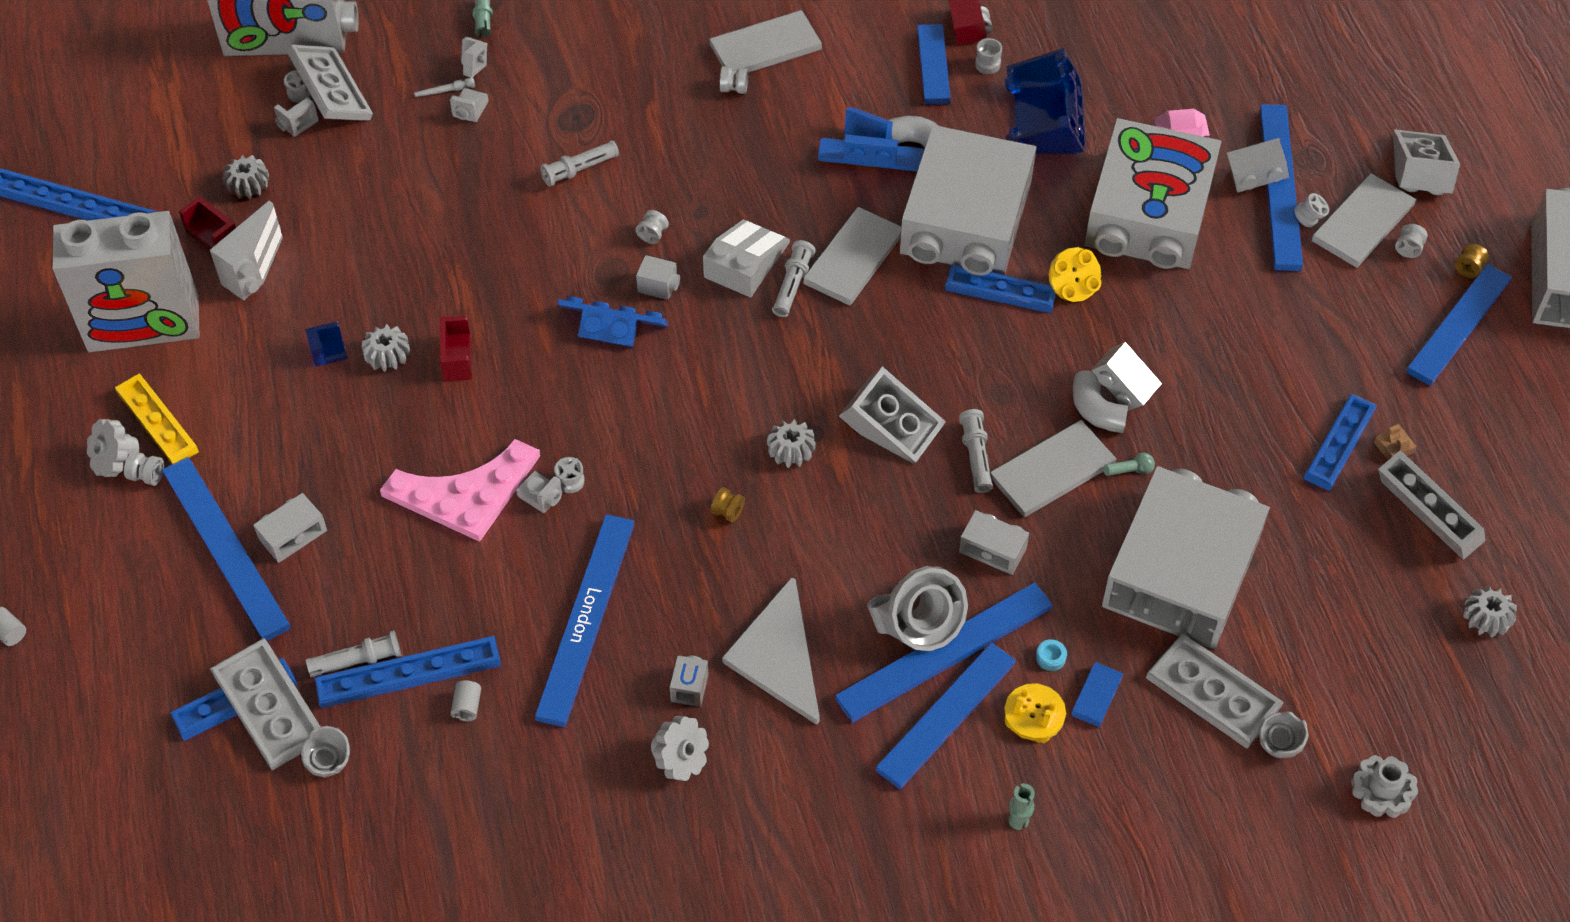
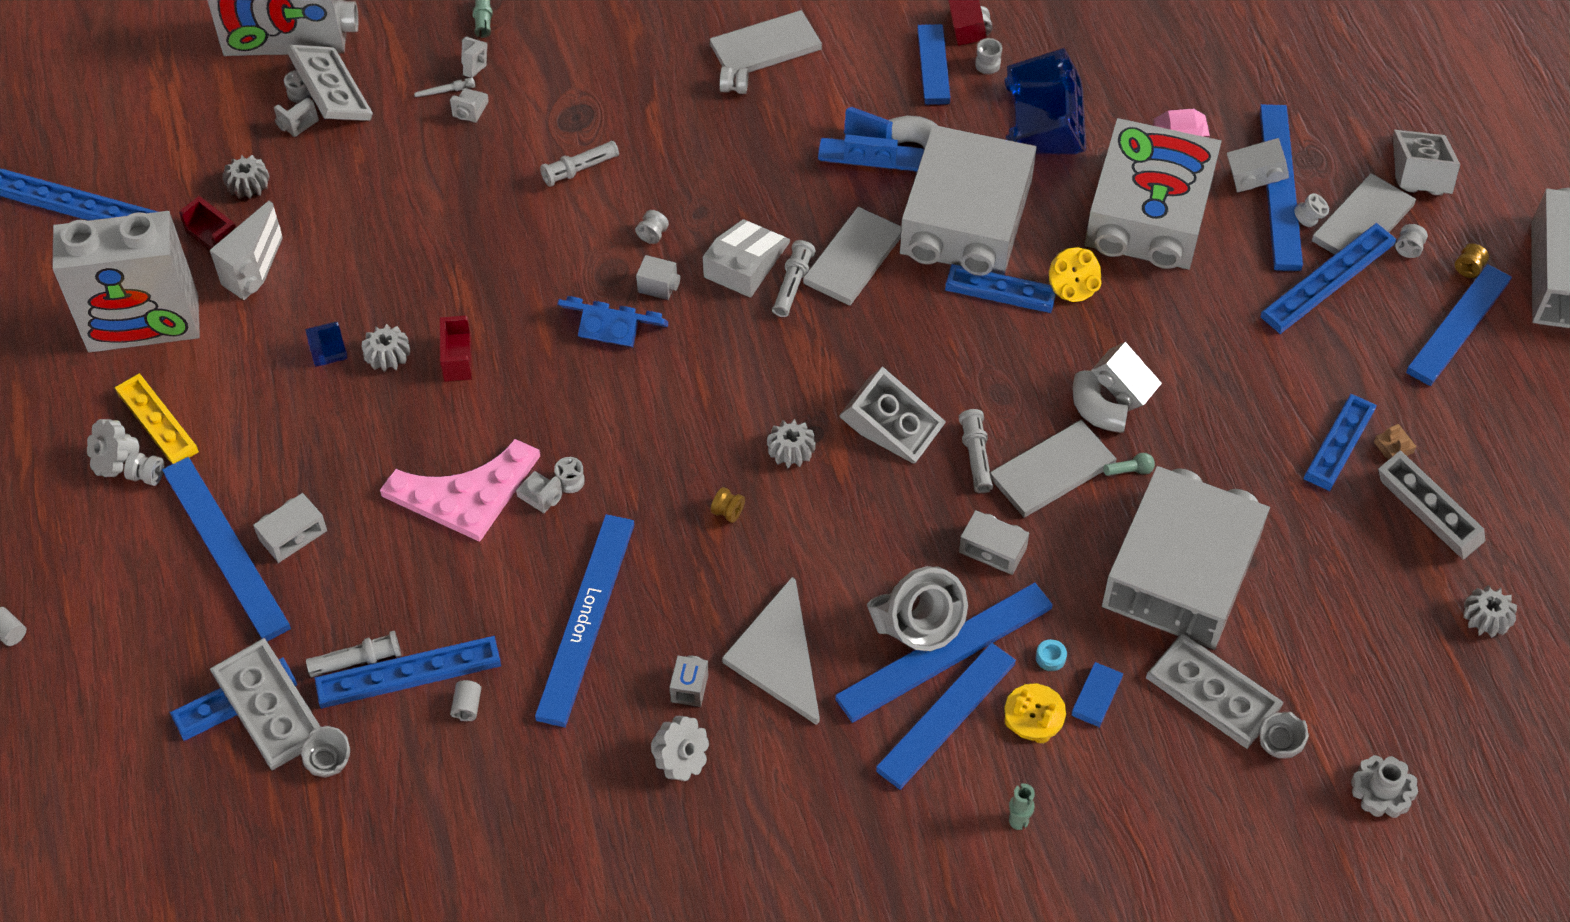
none -> blue tile [1261,223,1396,334]

